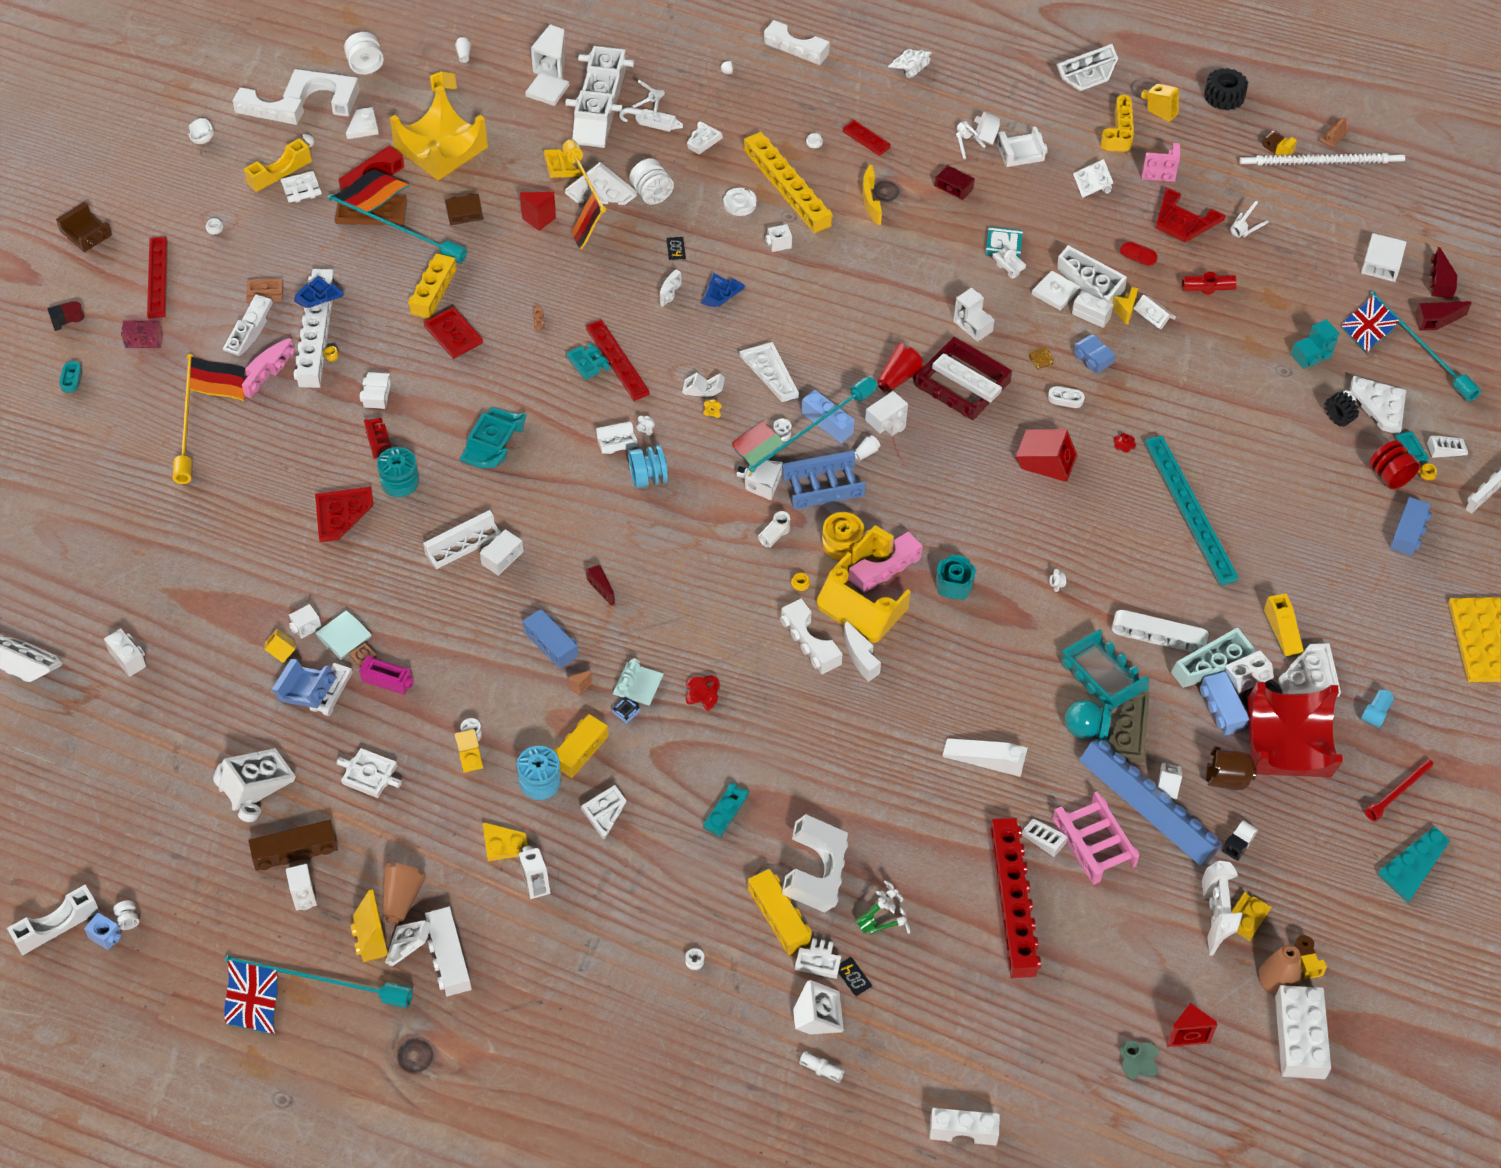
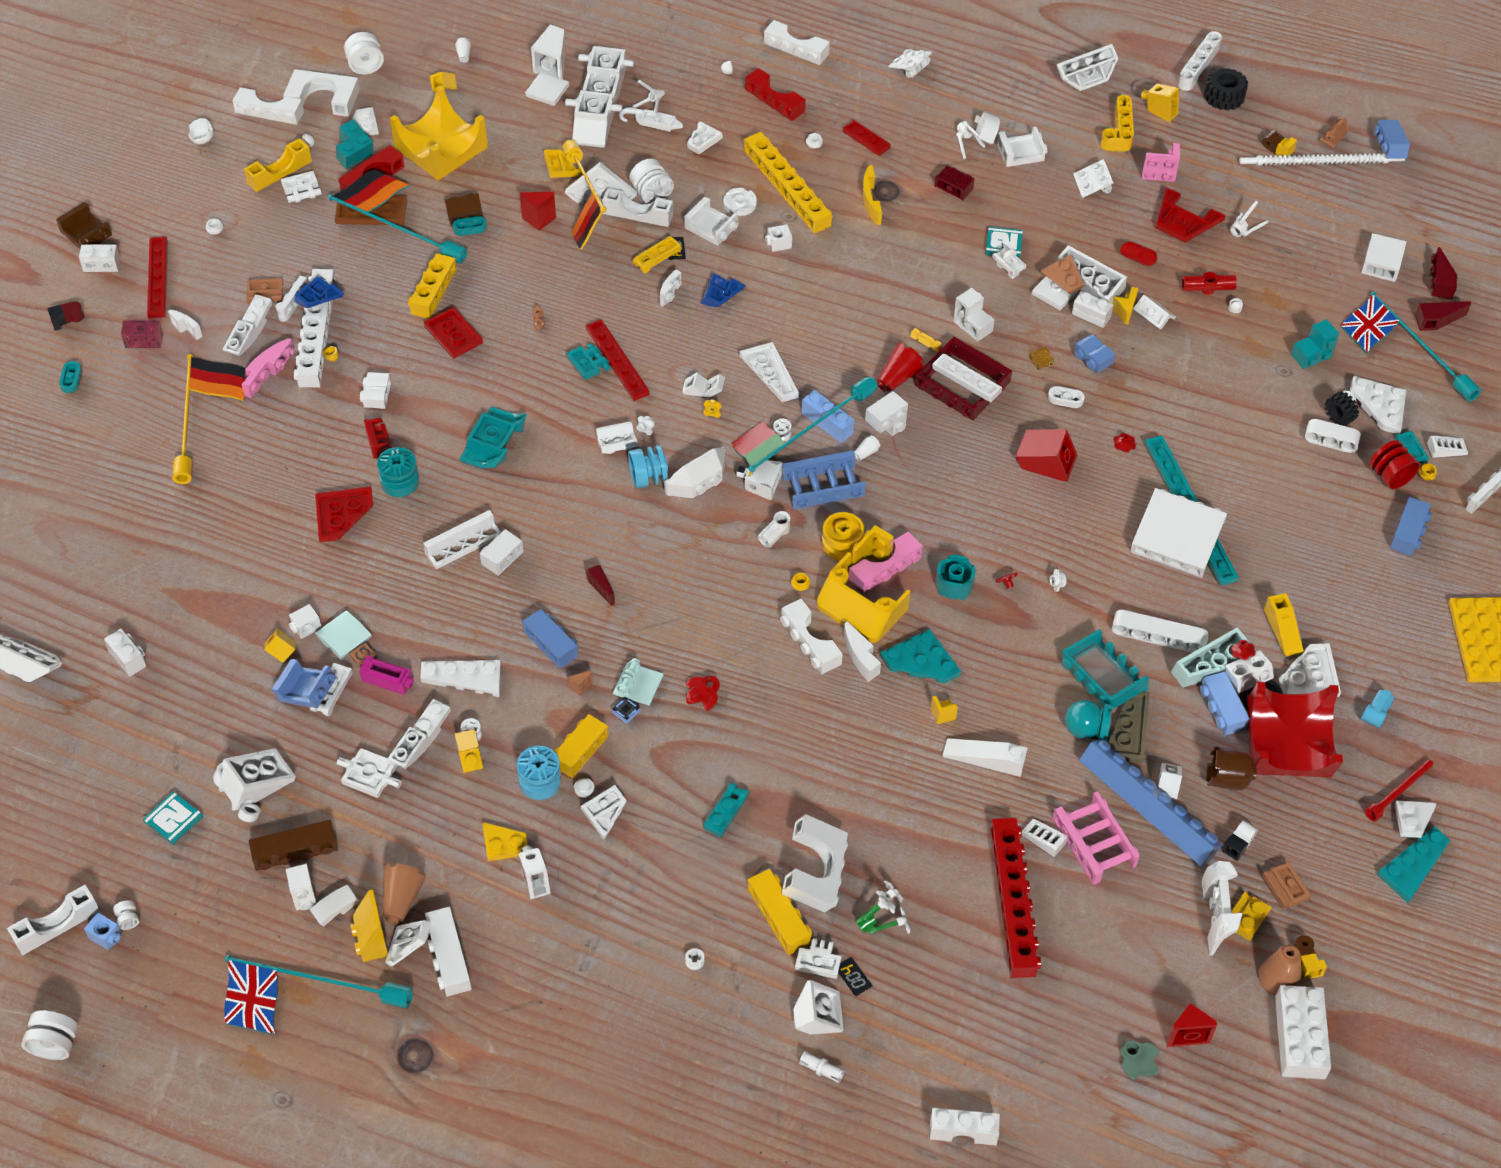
none -> white wheel [21,1011,78,1060]
none -> white brick [79,245,121,272]
none -> tile [143,792,203,845]
none -> white slope [168,310,202,340]
none -> white plate [276,275,308,322]
none -> white slope [310,885,359,926]
none -> teal brick [336,119,373,169]
none -> white slope [388,699,451,769]
none -> white wing [420,660,501,697]
none -> teal plate [453,216,487,236]
none -> white plate [574,778,594,798]
none -> white arch [602,188,673,227]
none -> yellow plate [633,236,681,274]
none -> white wedge [664,447,726,498]
none -> white panel [684,197,739,246]
none -> red arch [745,68,806,121]
none -> teal plate [880,629,961,683]
none -> yellow axle [911,328,943,352]
none -> yellow panel [931,695,958,724]
none -> red plant [996,572,1018,589]
none -> nougat wing [1041,254,1085,294]
none -> white panel [1130,488,1227,578]
none -> white beam [1178,31,1222,91]
none -> white hinge [1228,298,1243,313]
none -> red plant [1231,640,1256,660]
none -> nougat plate [1262,862,1311,910]
none -> white beam [1305,419,1361,453]
none -> medium blue brick [1374,120,1410,159]
none -> white wing [1395,801,1436,838]

